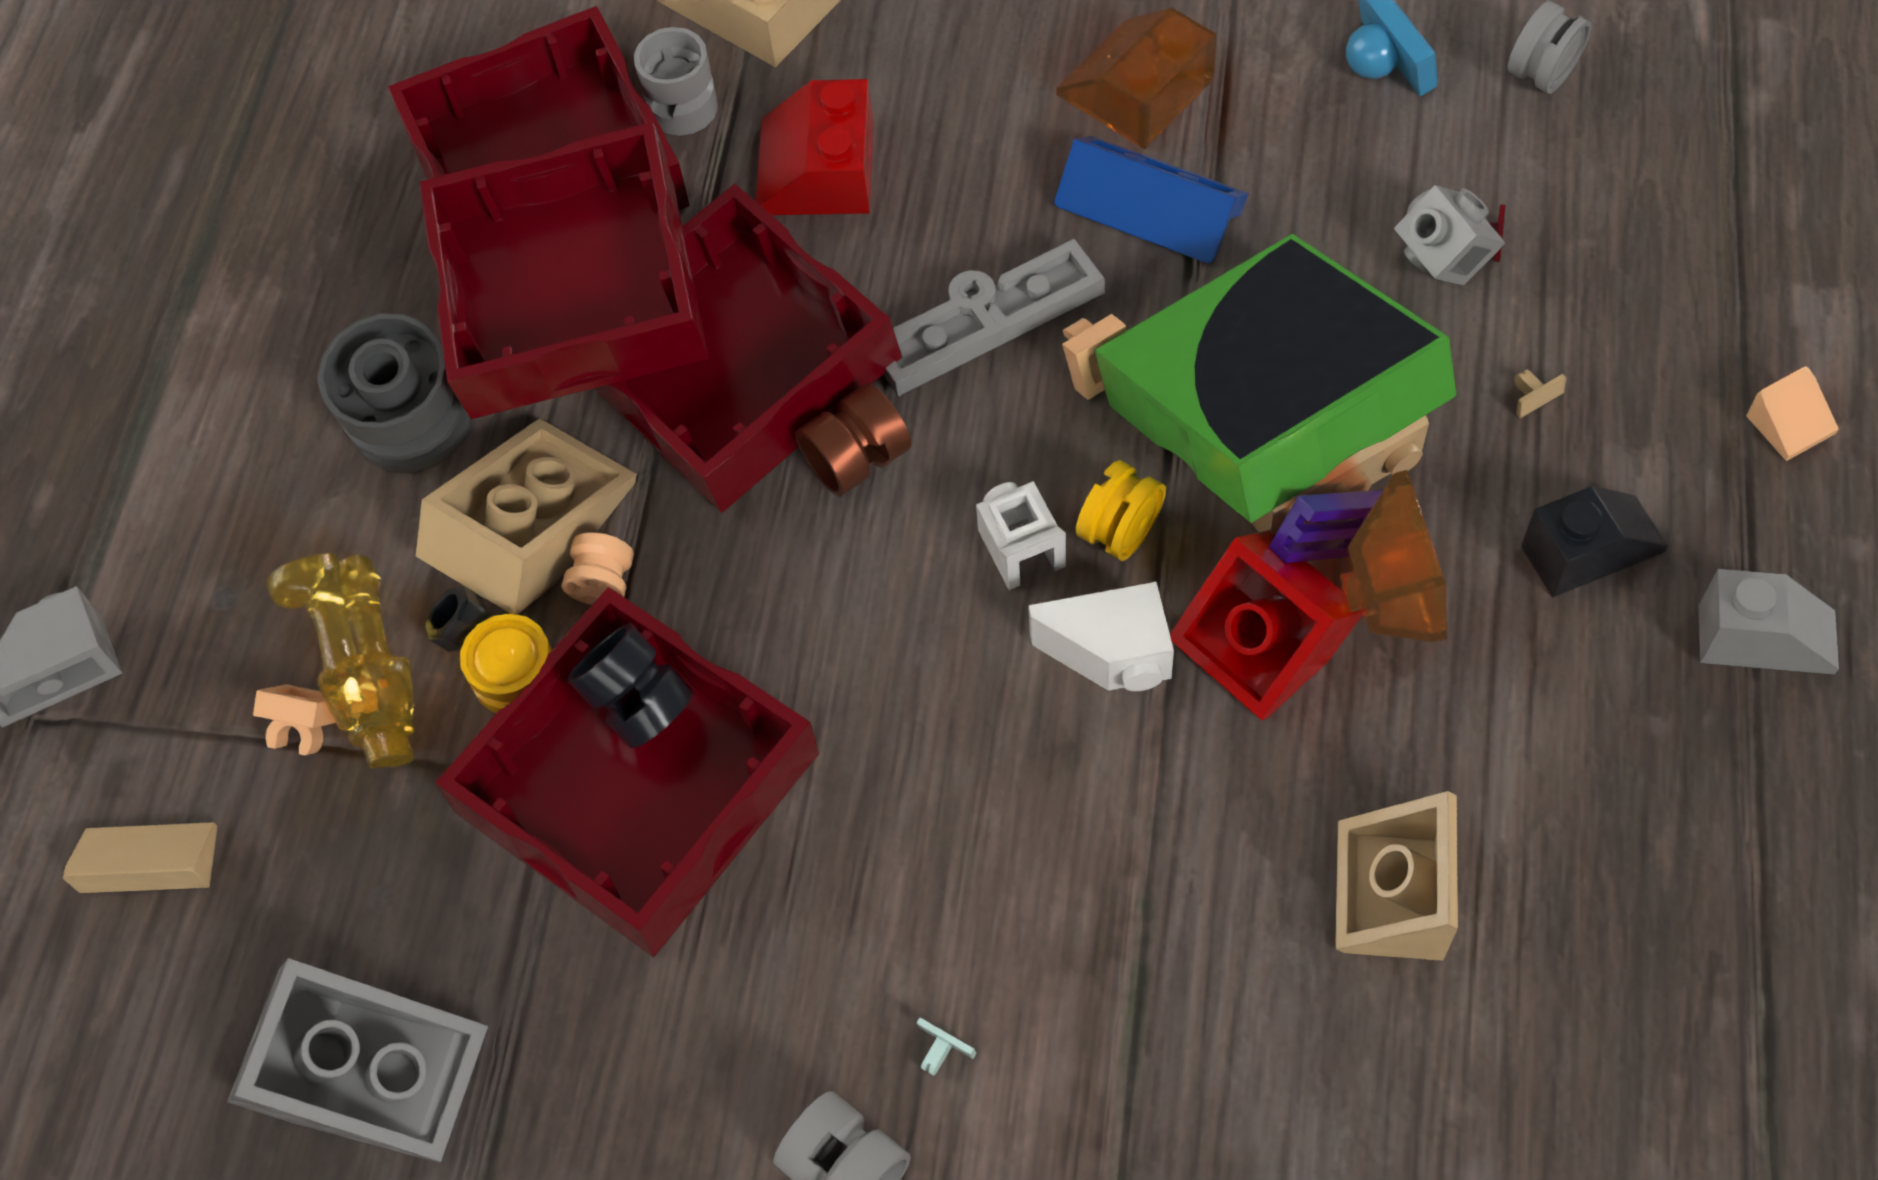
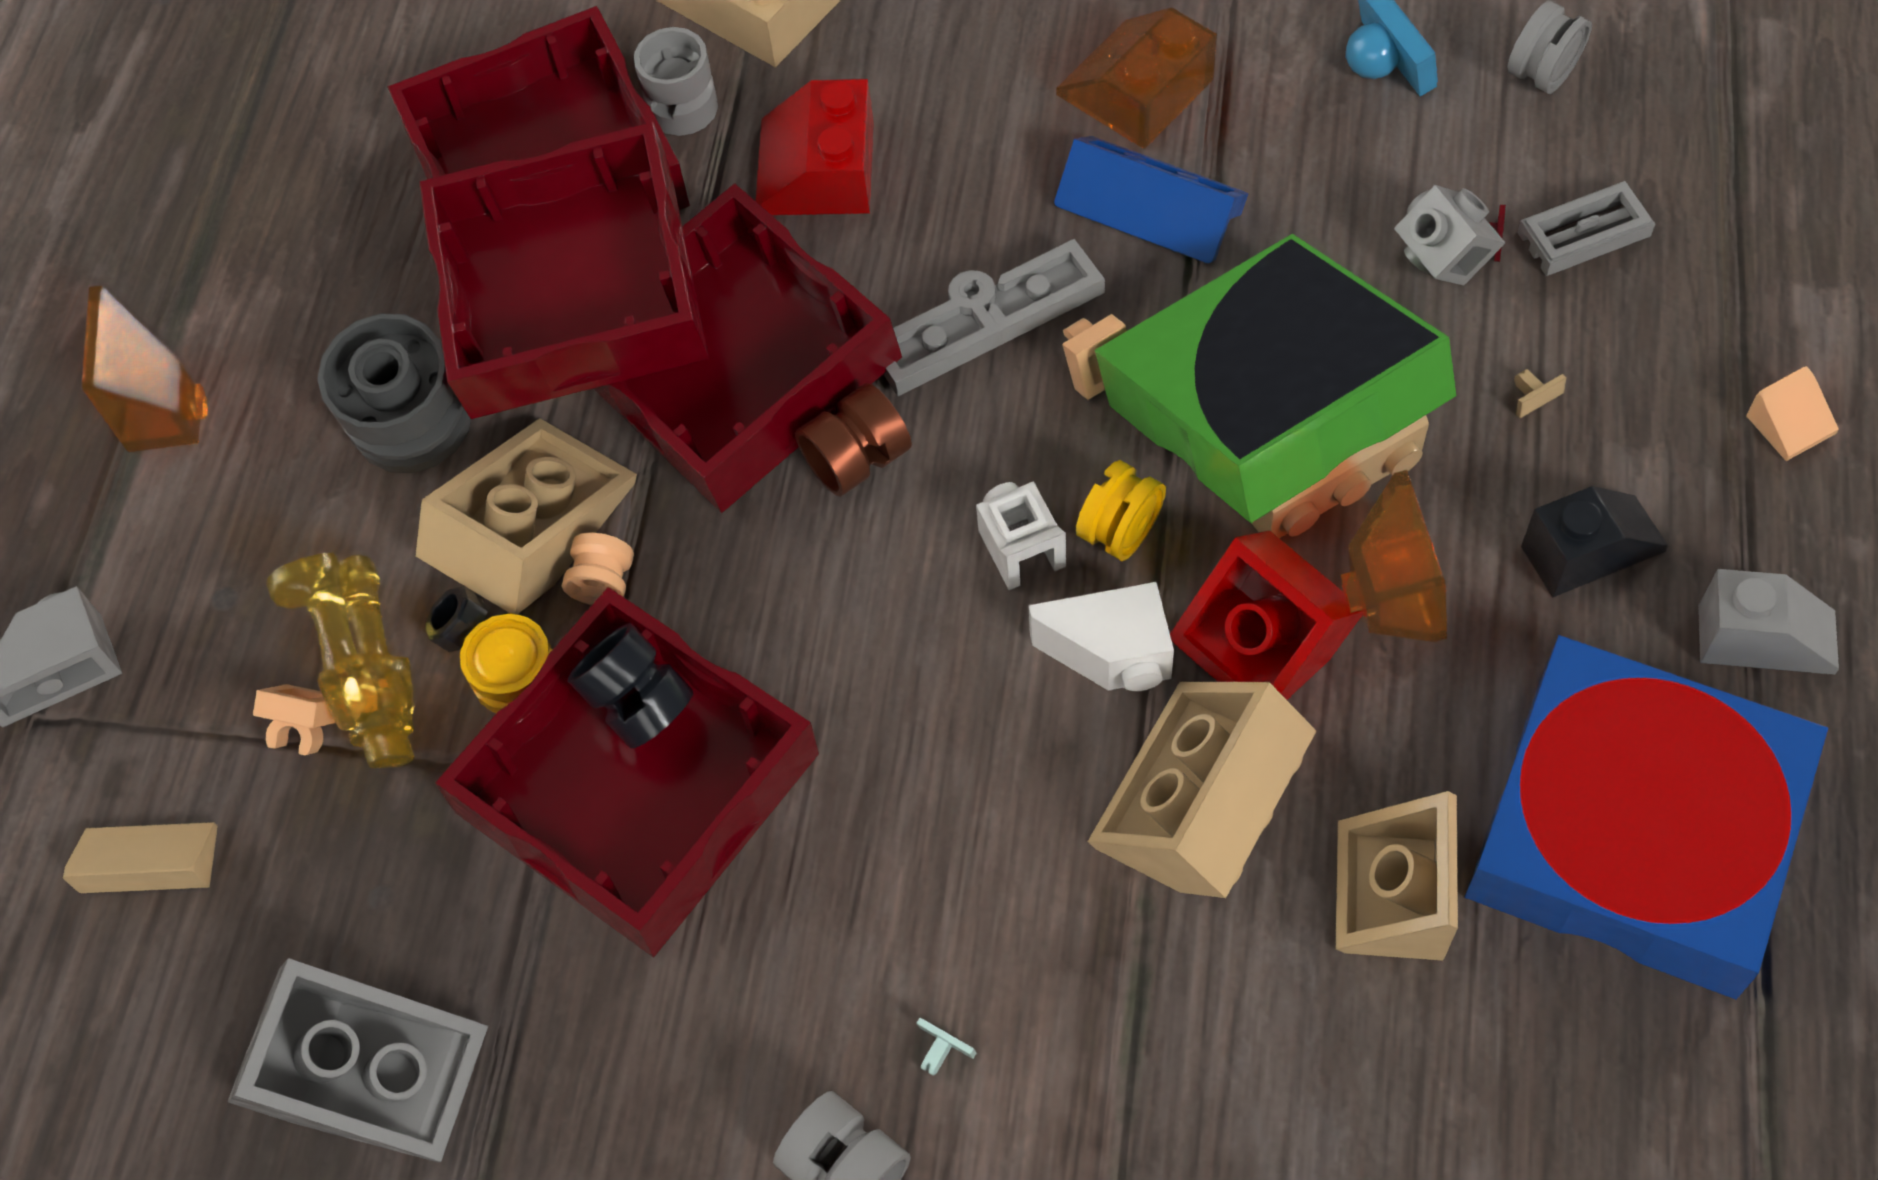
dark purple tile [1269,490,1398,563] -> none
none -> clear orange slope [81,285,208,452]
none -> tan slope [1087,682,1316,898]
none -> red tile [1464,635,1828,1000]
none -> light grey tile [1517,181,1655,276]

